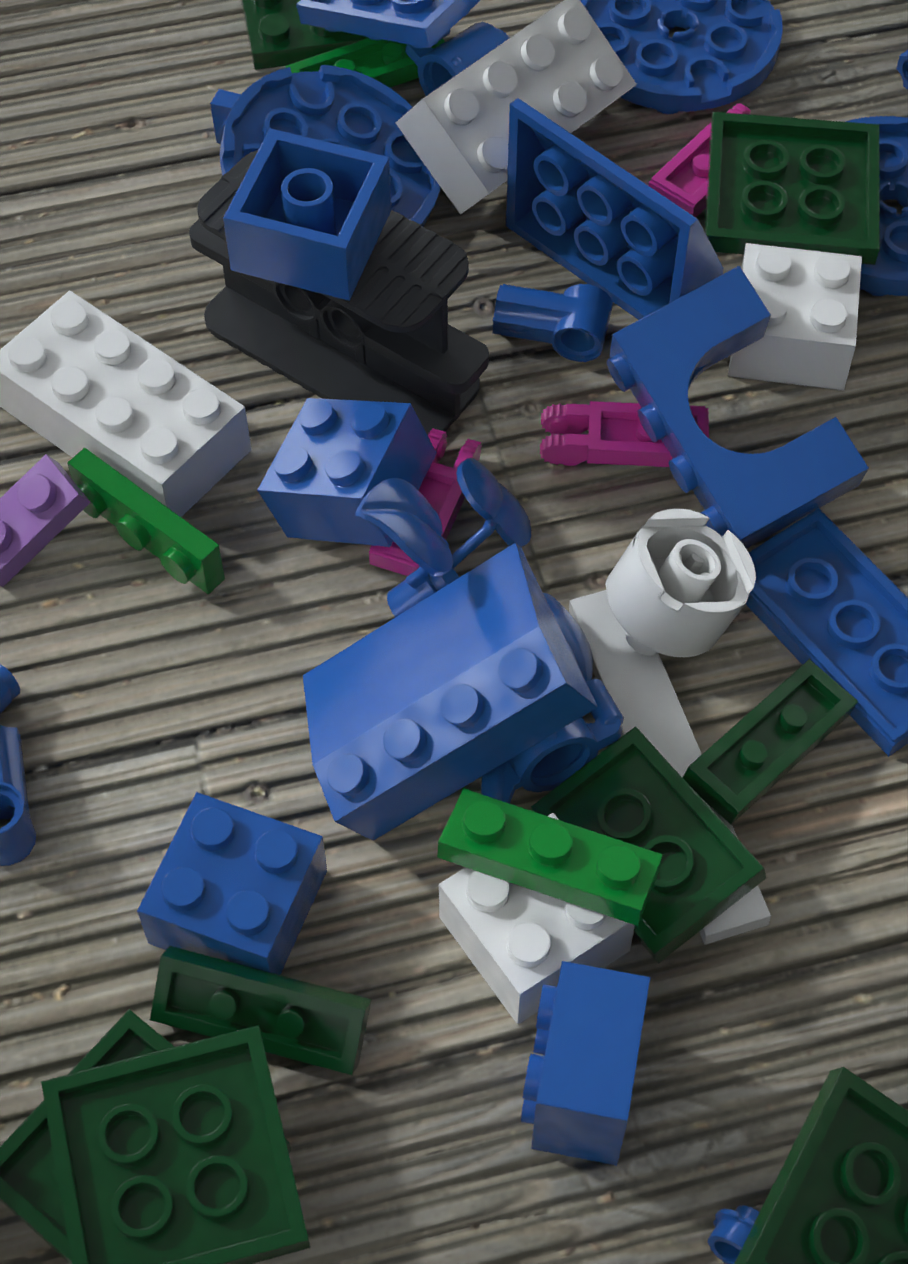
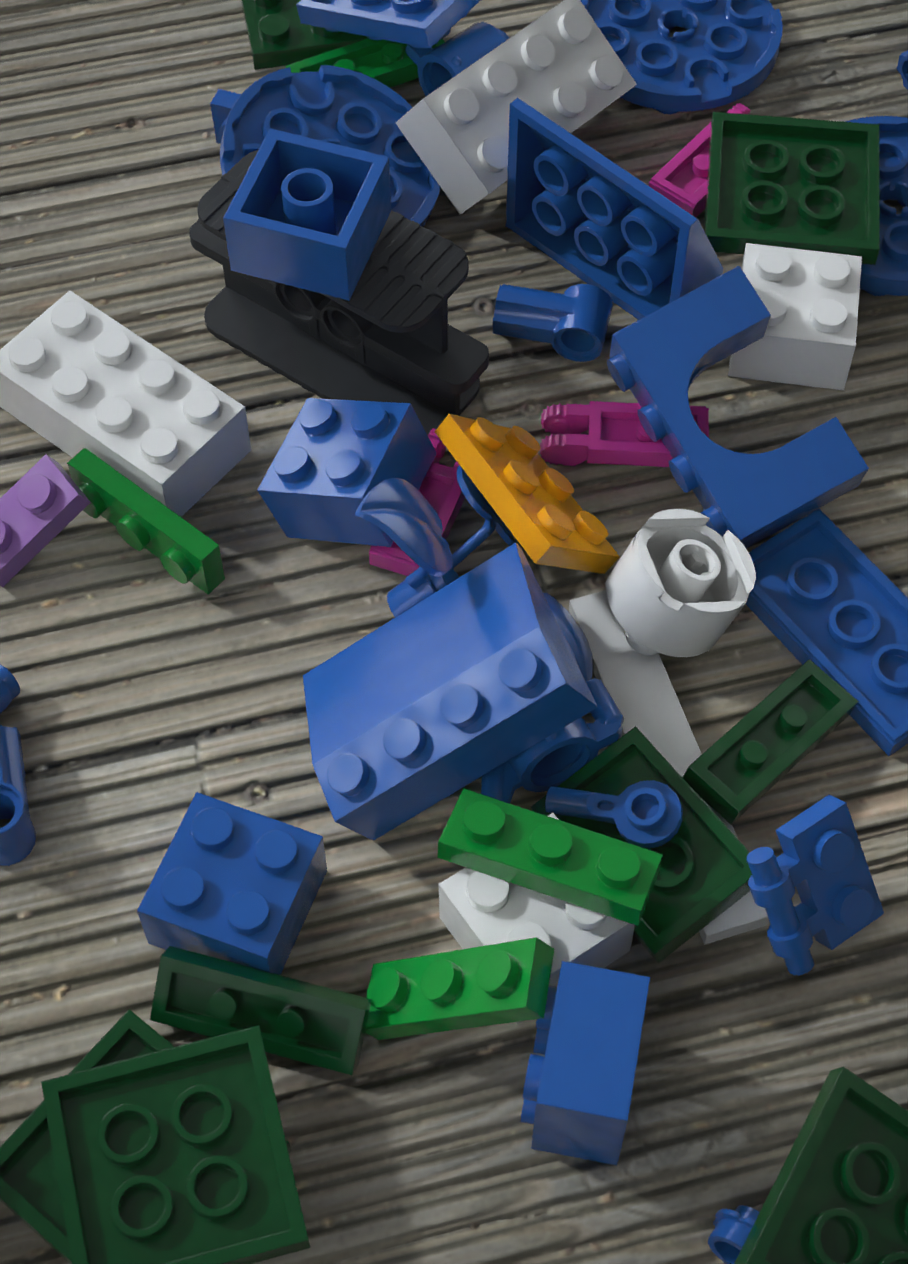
none -> green plate [365,937,554,1040]
none -> light orange plate [434,414,620,574]
none -> blue plate [545,780,683,848]
none -> blue plate [746,794,884,975]

